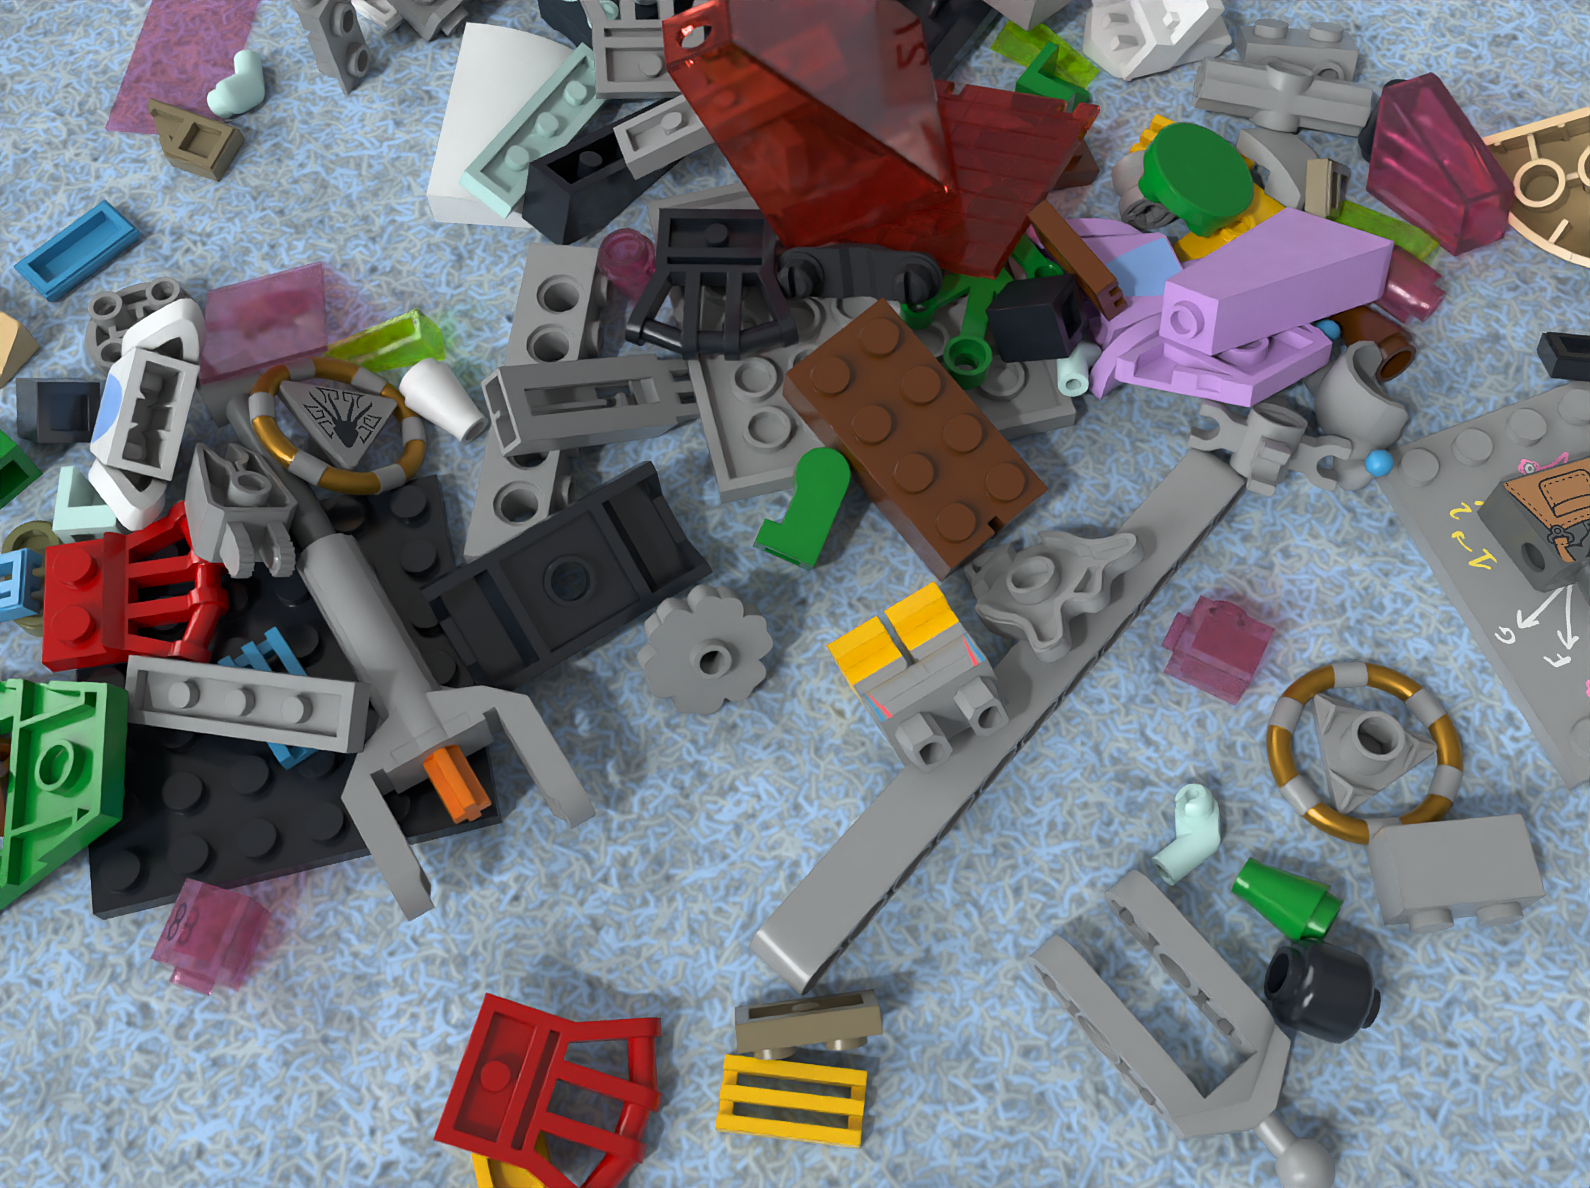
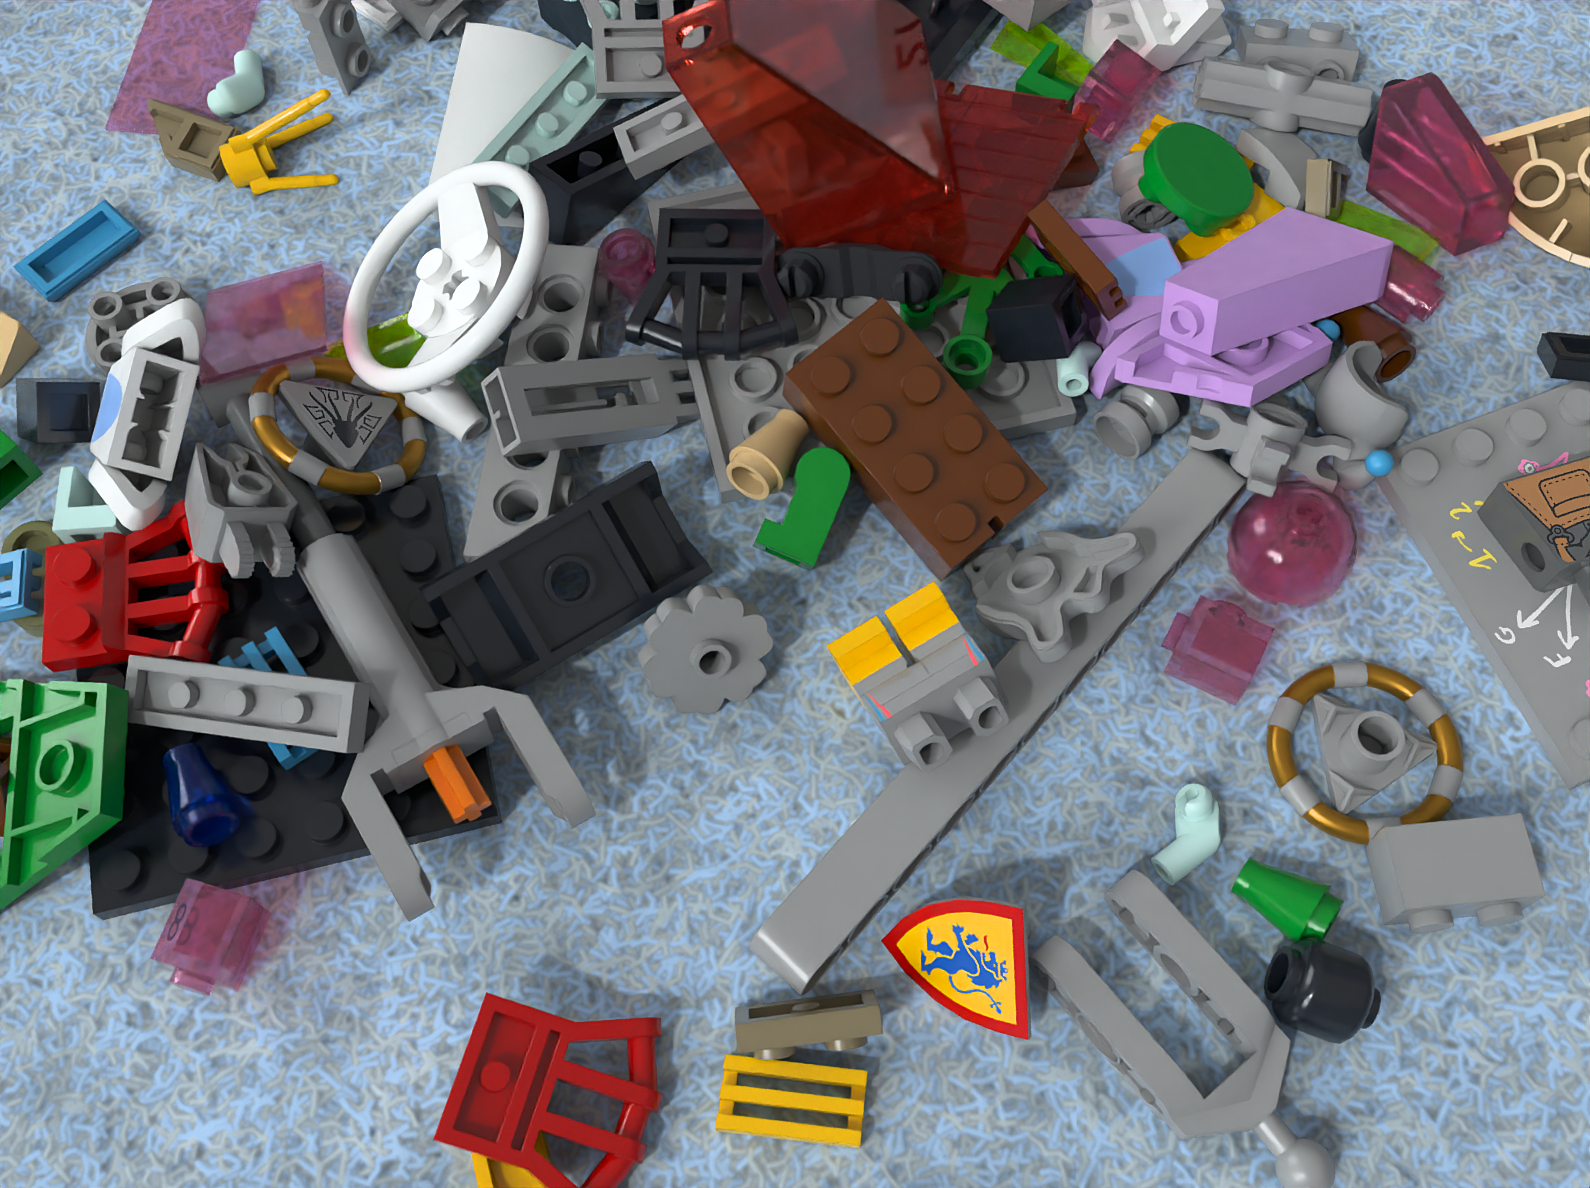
none -> clear blue cone [162,743,241,848]
none -> yellow plant [219,88,339,196]
none -> white piece [343,161,549,395]
none -> tan cone [726,409,809,500]
none -> shield [881,896,1032,1040]
none -> clear pink brick [1071,39,1162,144]
none -> light grey wheel [1092,383,1180,461]
none -> clear pink cylinder [1226,480,1360,608]

